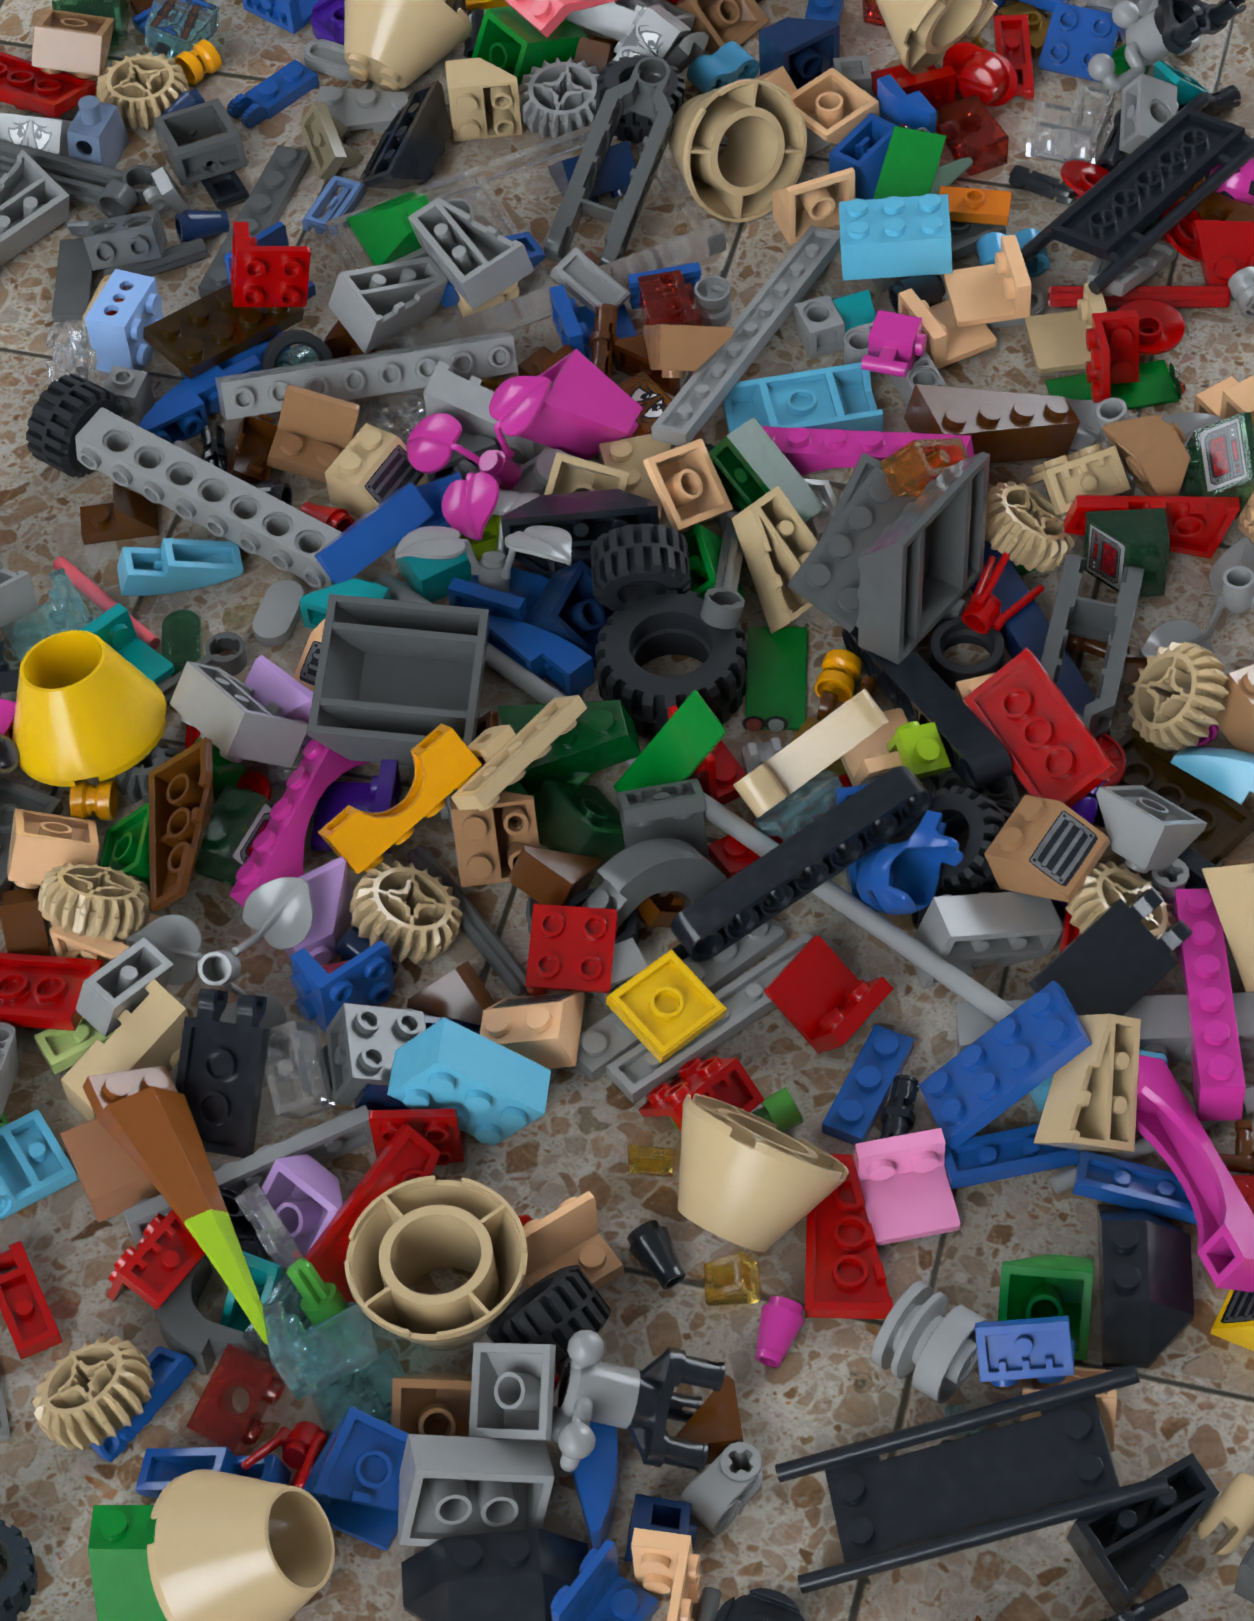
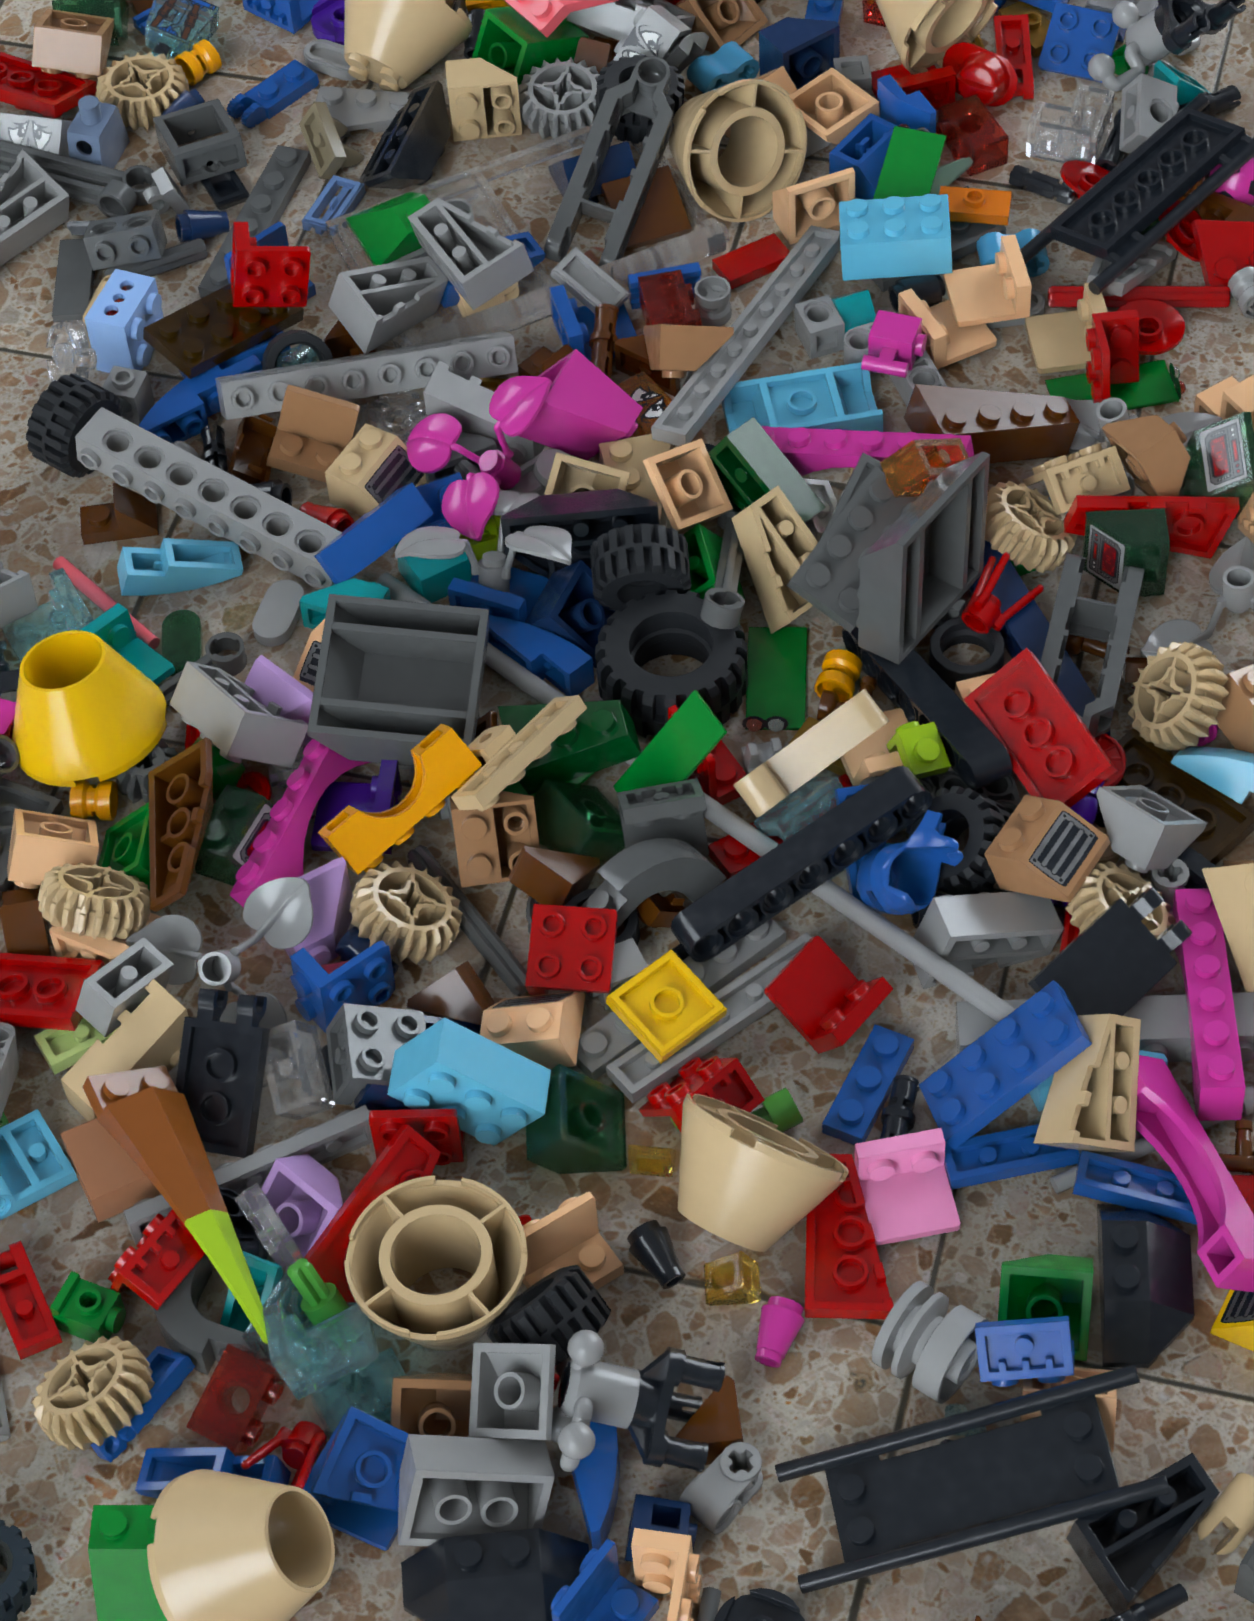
none -> green brick [50,1271,126,1343]
none -> clear green slope [526,1064,627,1174]
none -> reddish brown tile [601,165,692,252]
none -> red tile [712,233,790,290]

